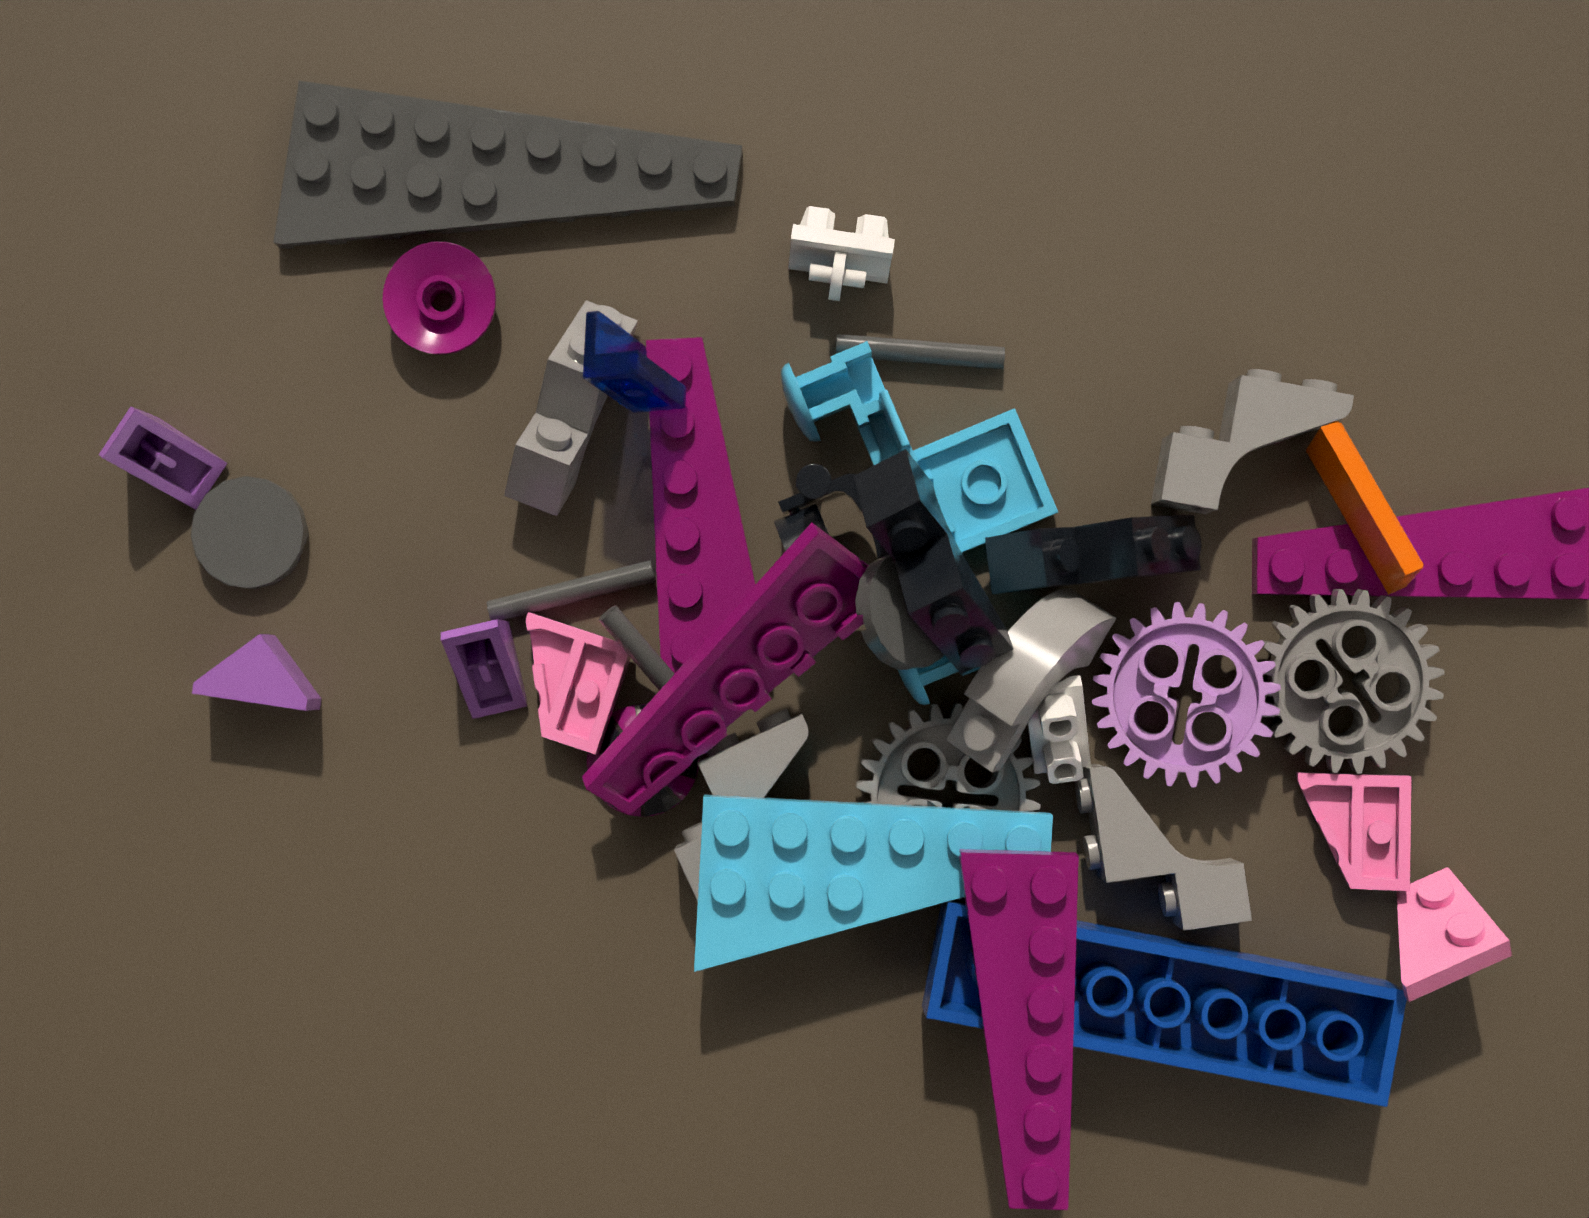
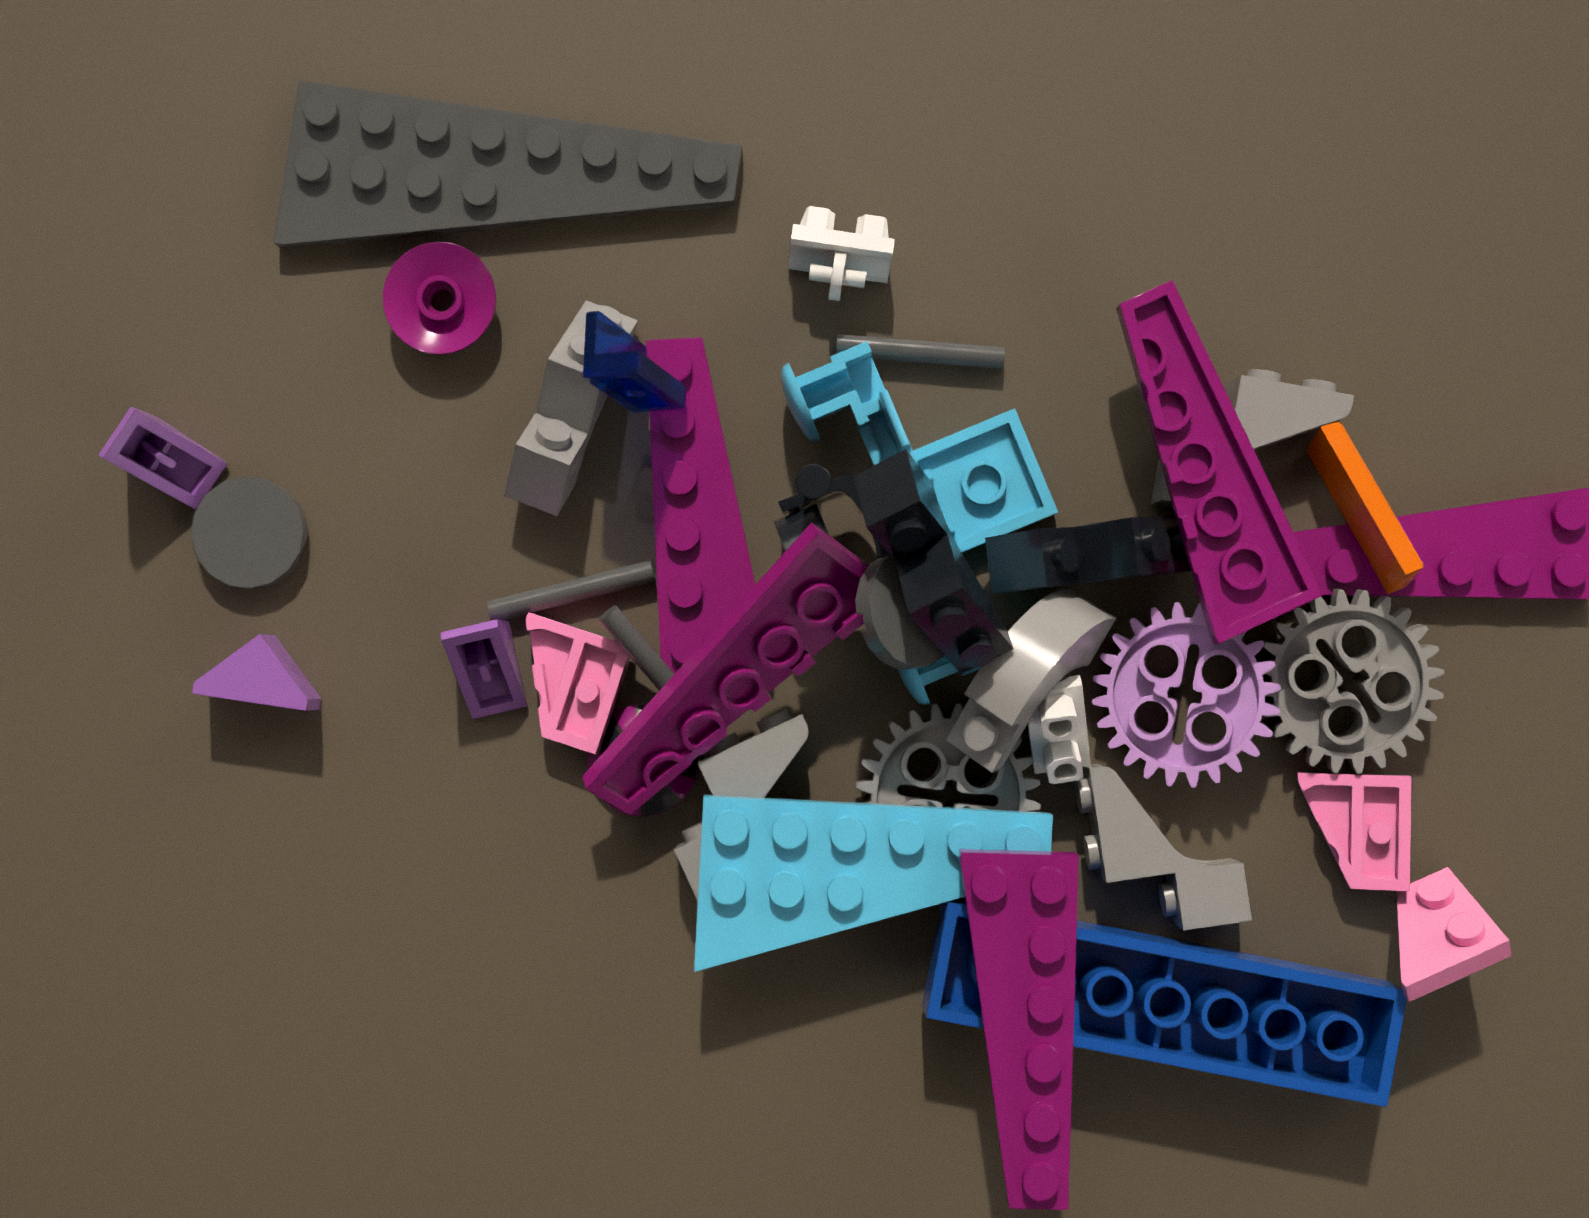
none -> magenta wing [1116,280,1323,645]

